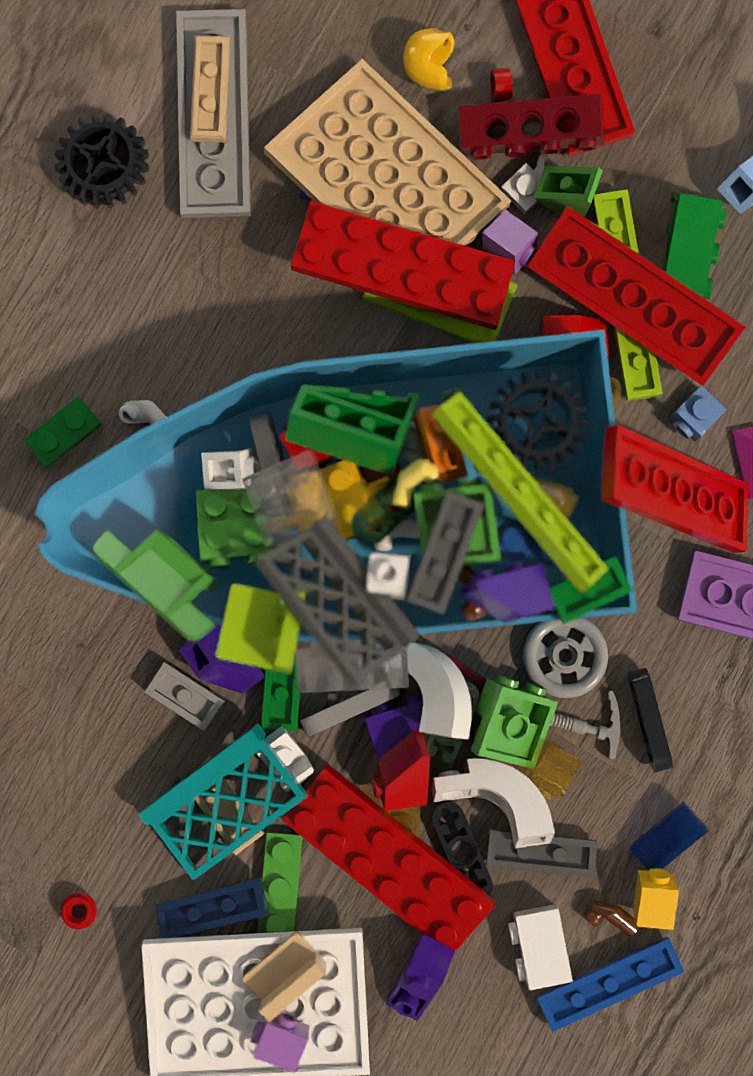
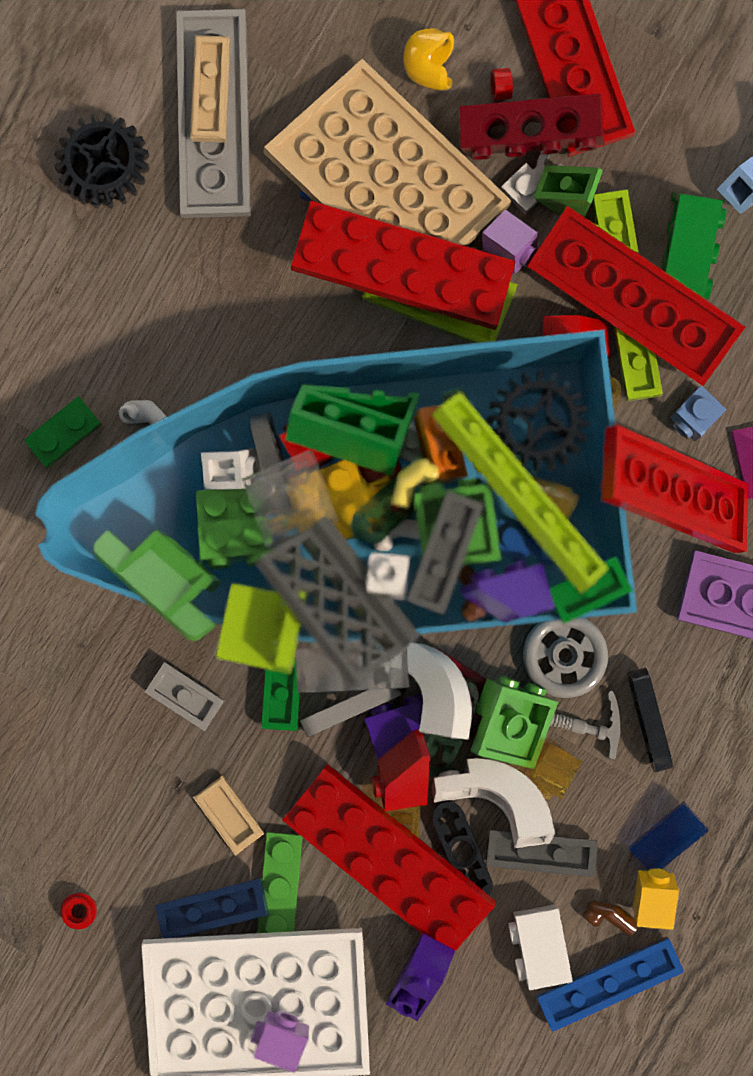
teal fence [138,723,308,881] -> none
dark purple slope [178,623,265,694] -> none
tan panel [243,931,326,1022] -> none
white bracket [257,726,314,792] -> none

